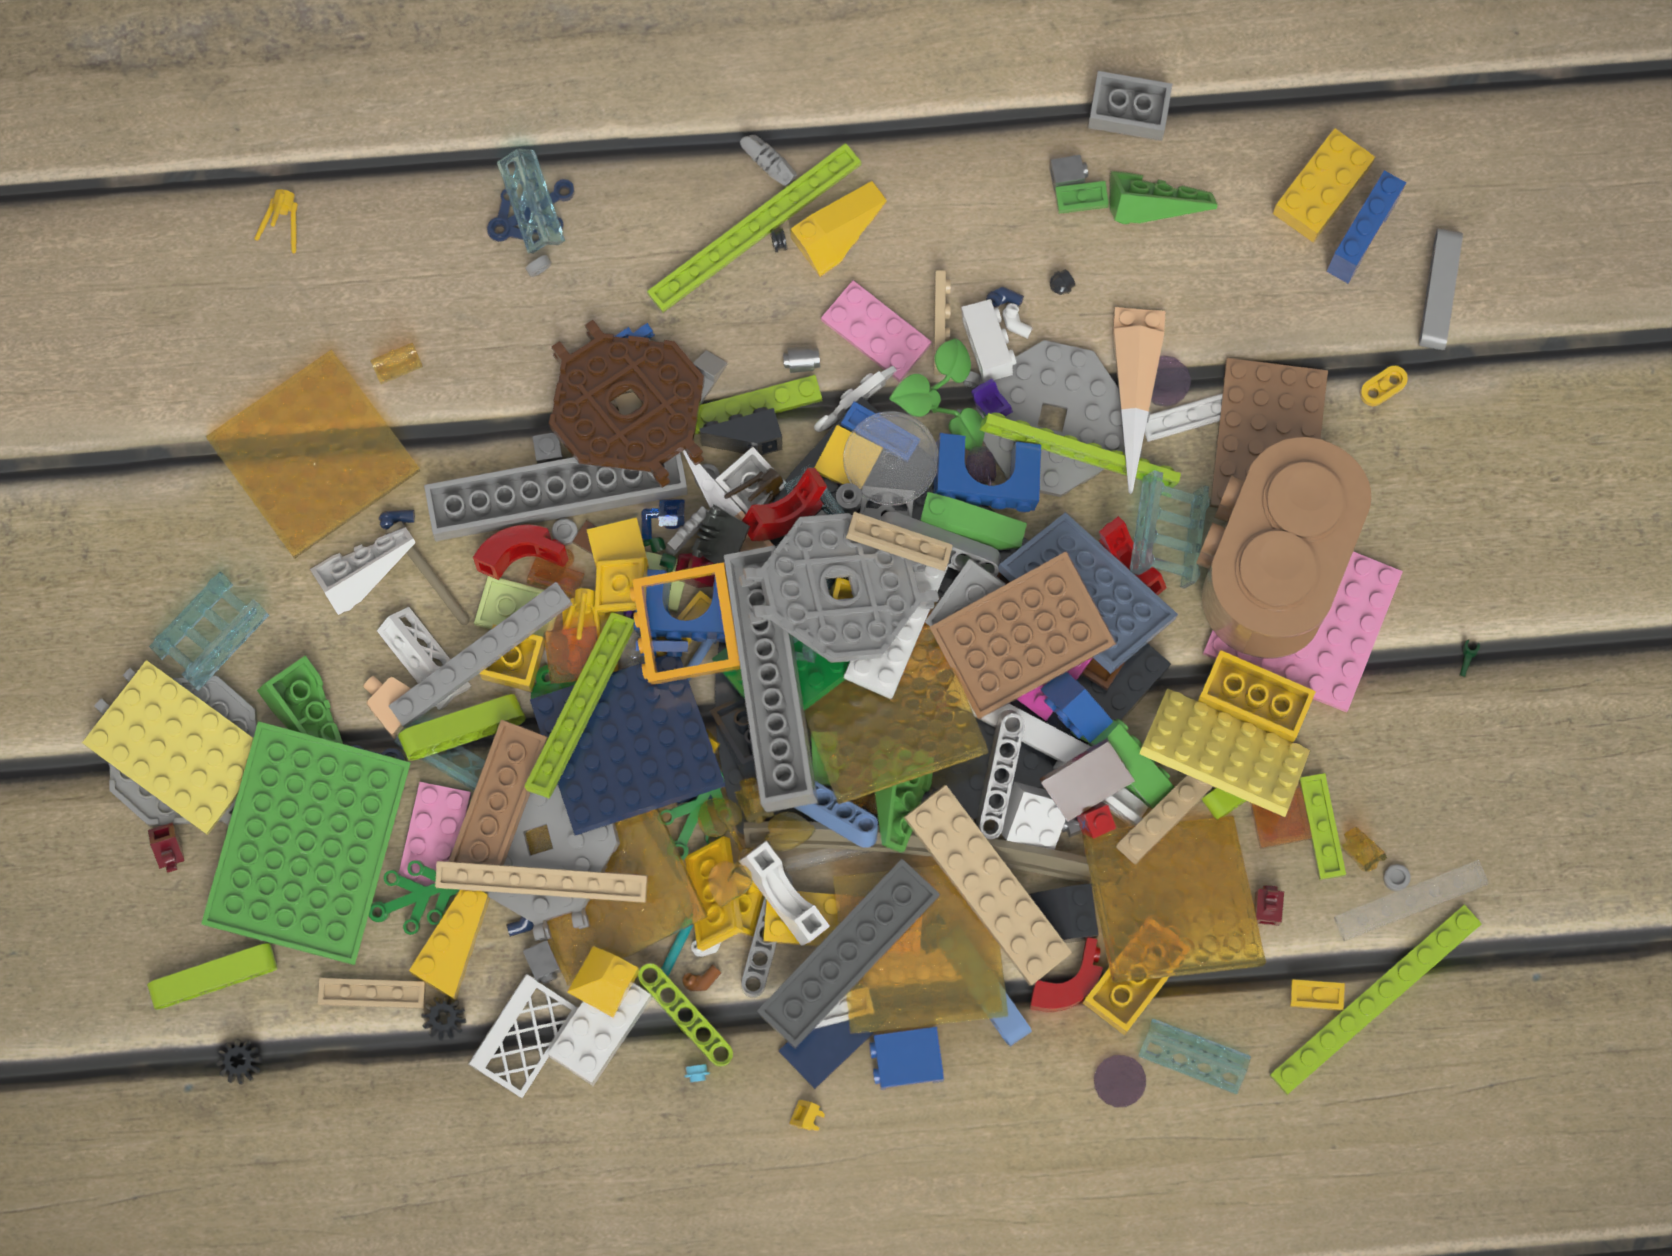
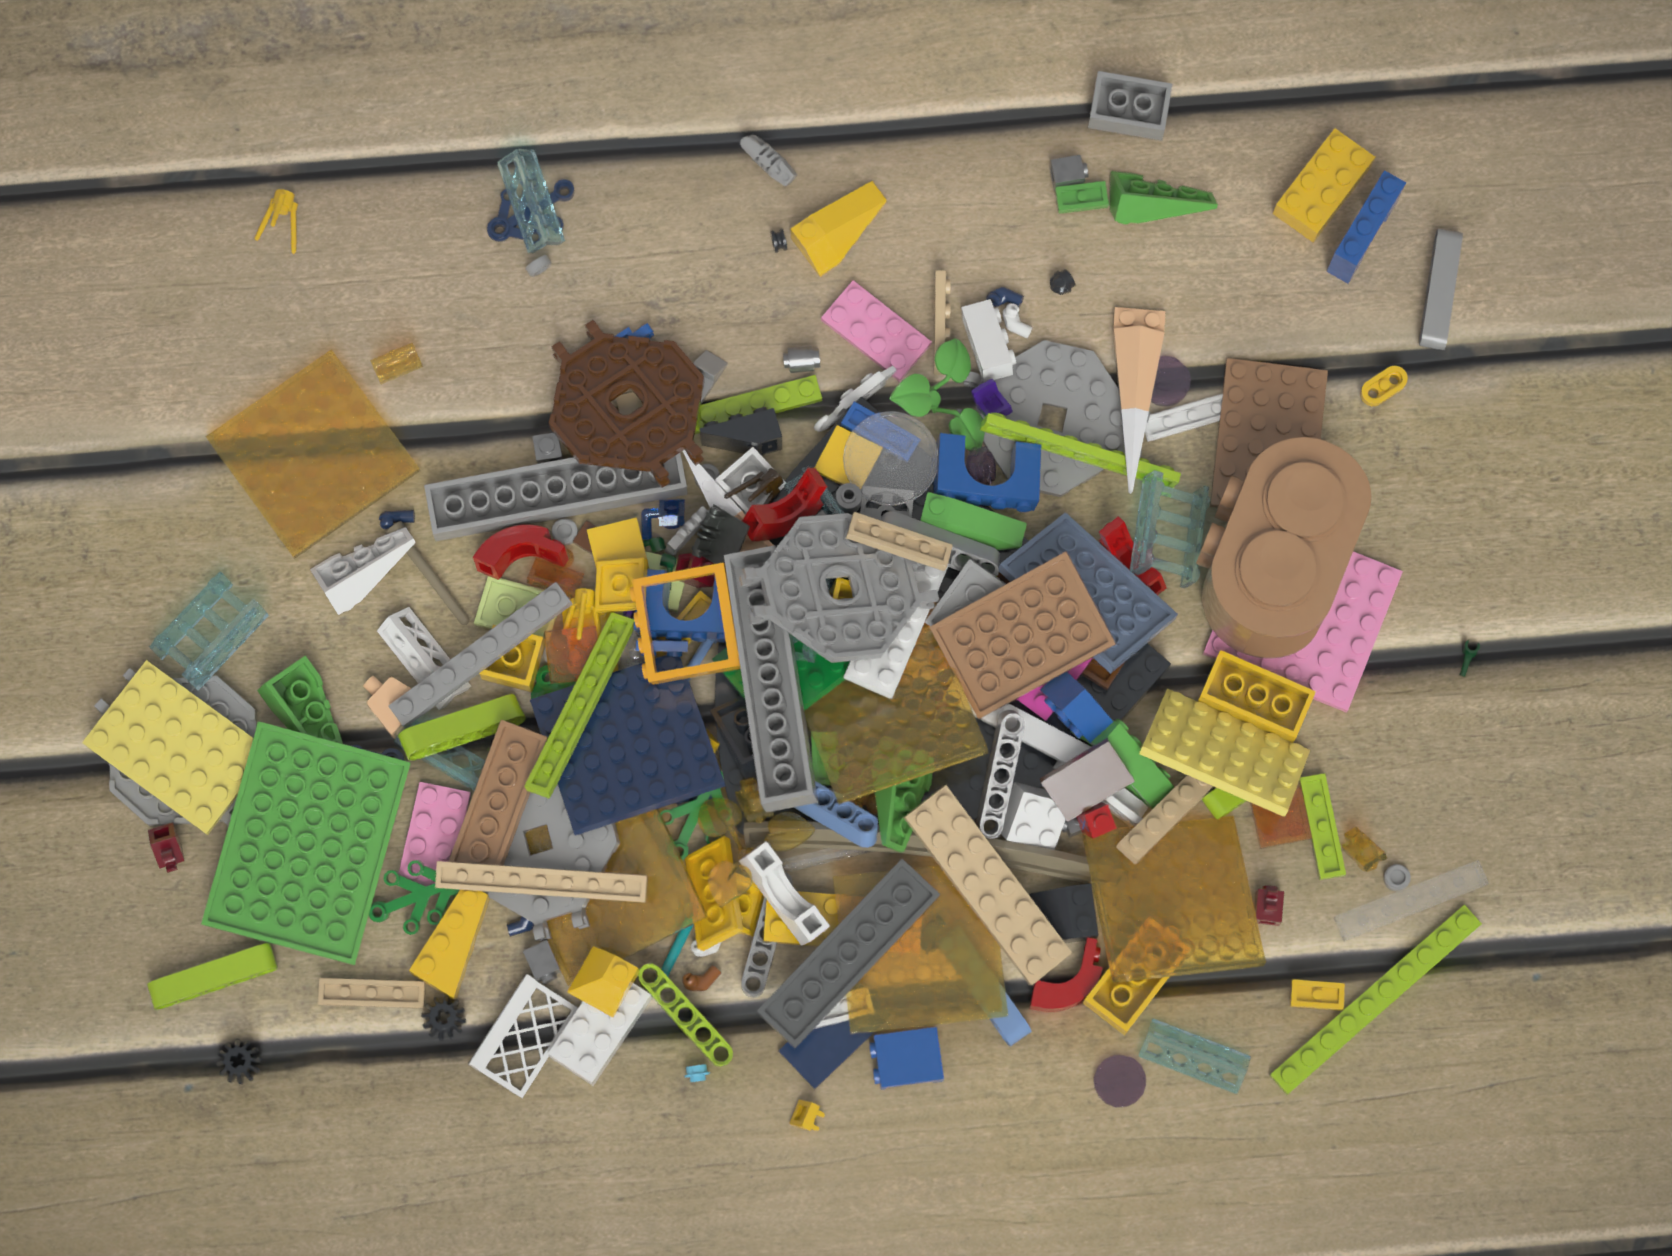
lime plate [647,143,861,313] -> none

